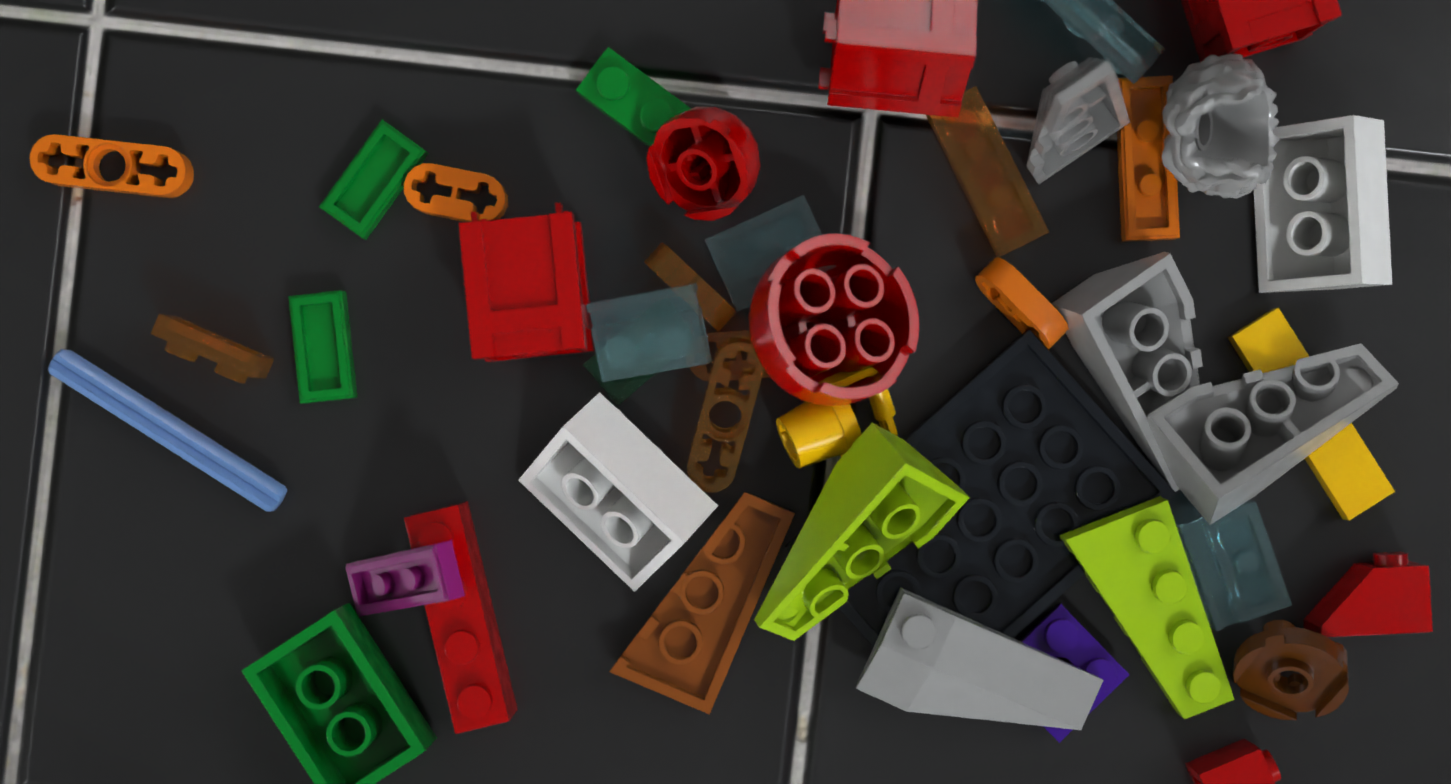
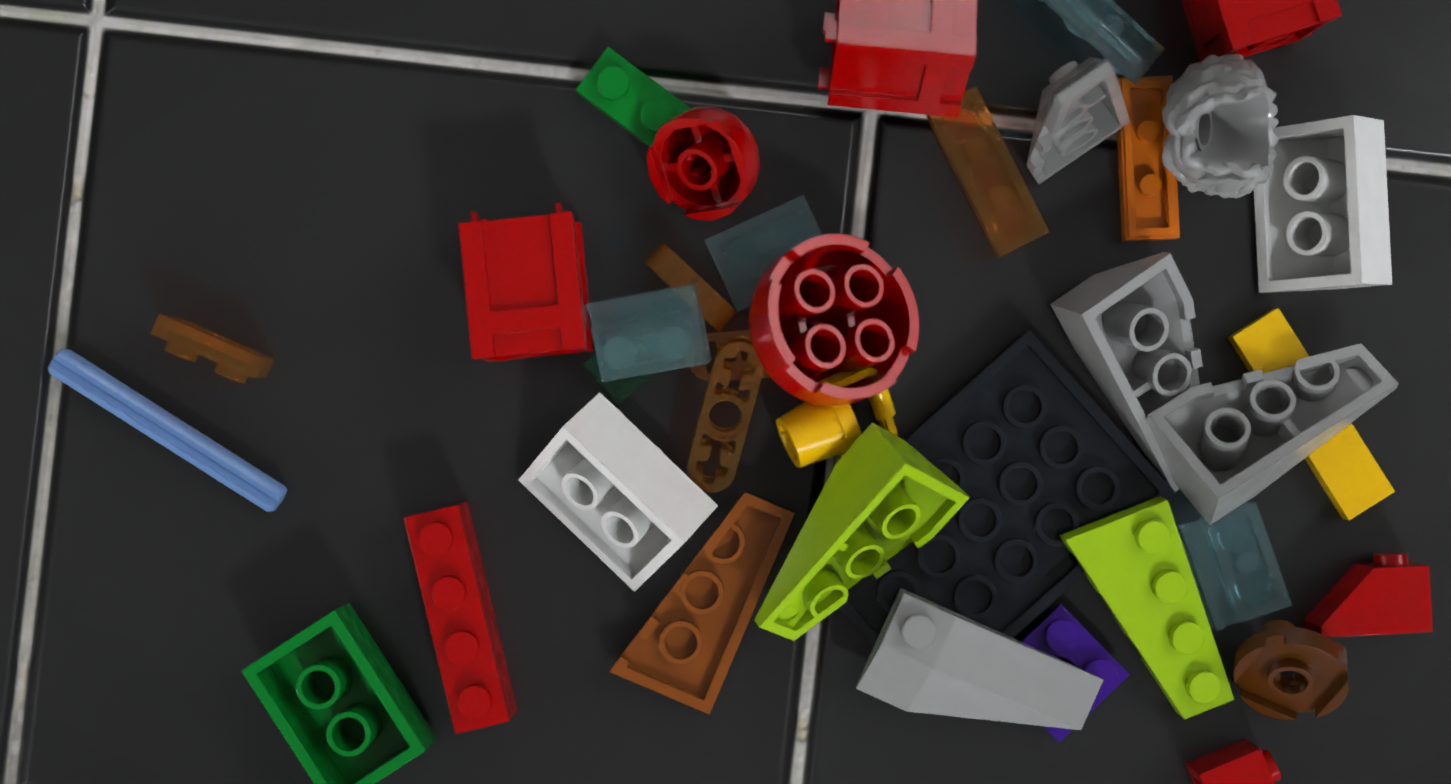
orange beam [30,134,194,198] -> none
green tile [288,290,358,404] -> none
green tile [319,119,429,240] -> none
magenta tile [345,540,465,616] -> none
orange beam [404,163,508,222] -> none
orange beam [975,257,1069,350] -> none

